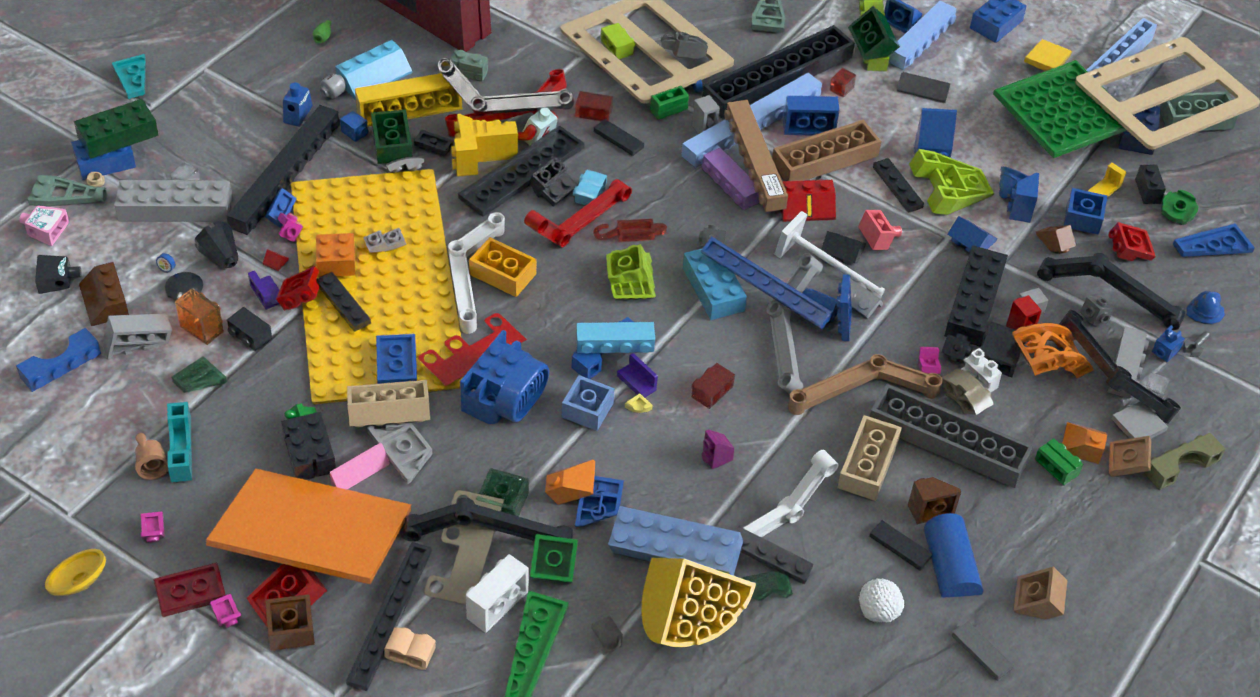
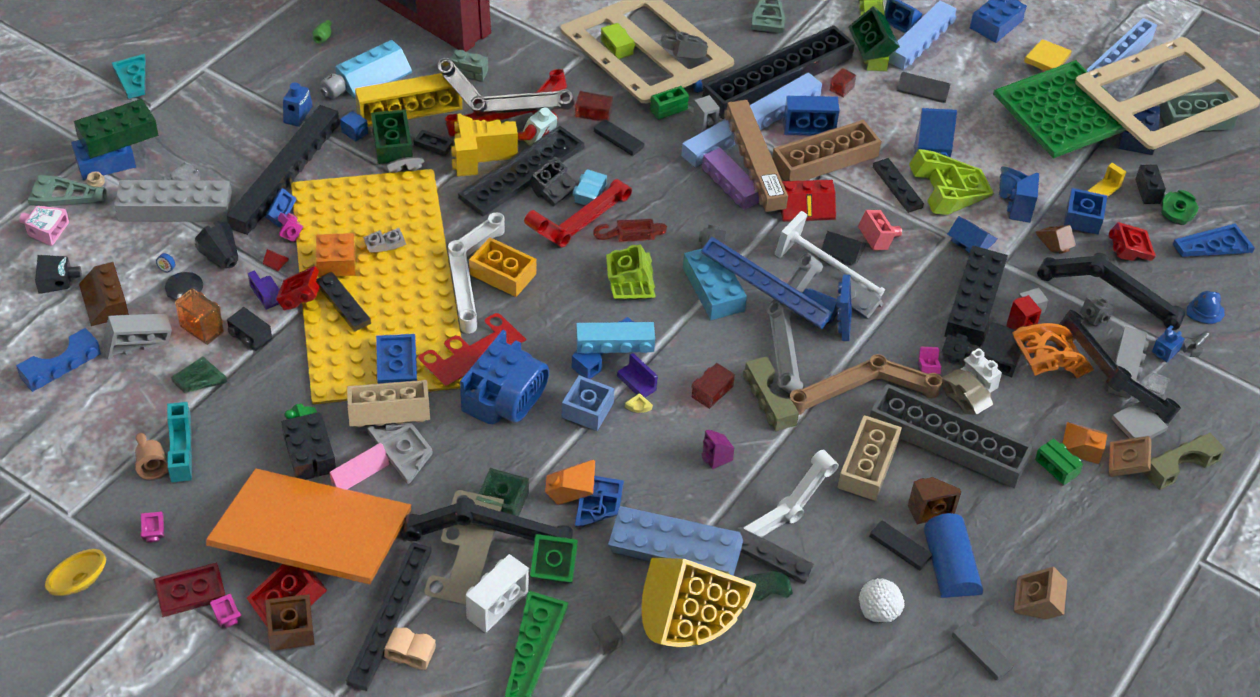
none -> olive arch [743,356,799,432]

